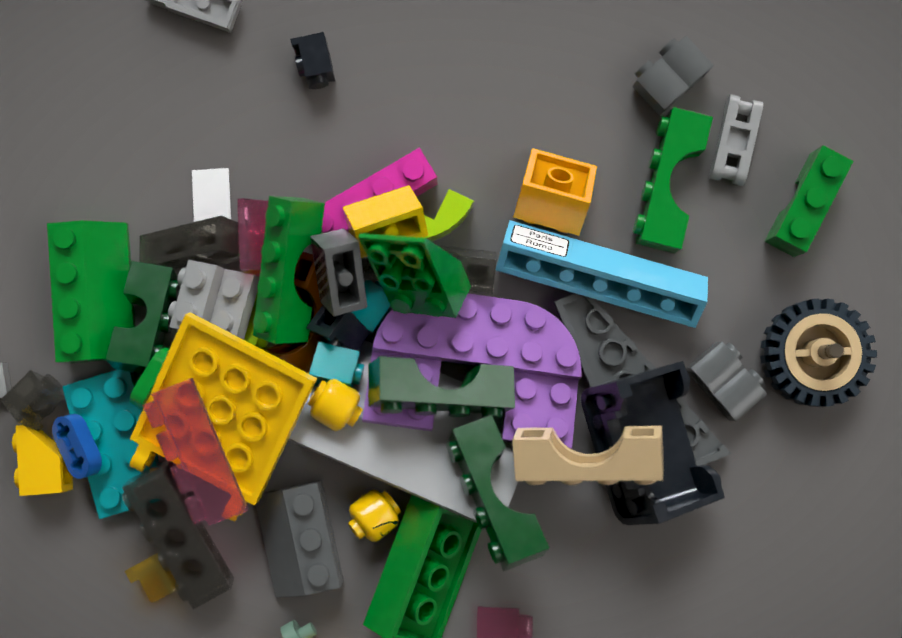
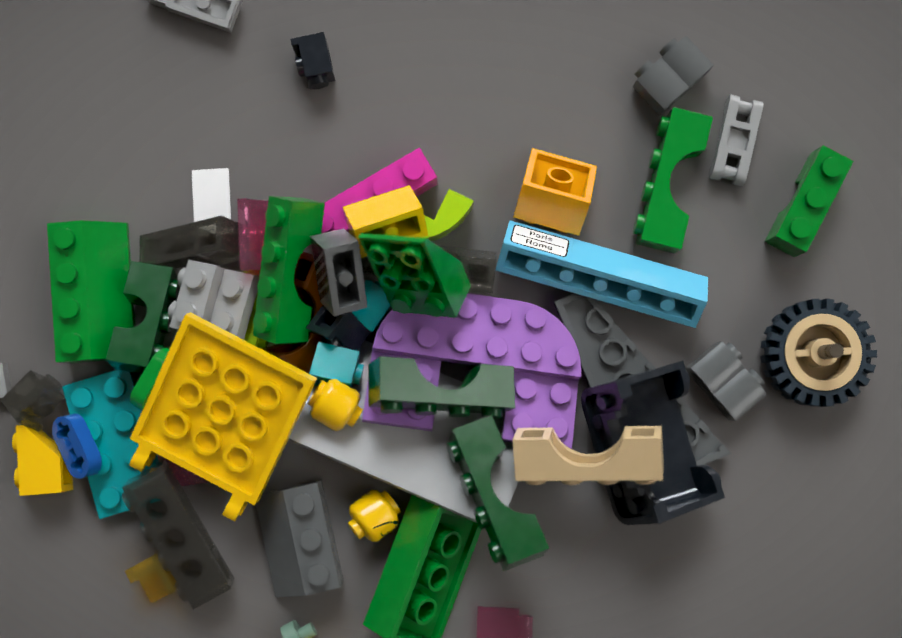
clear pink windscreen [142,377,249,526] -> none

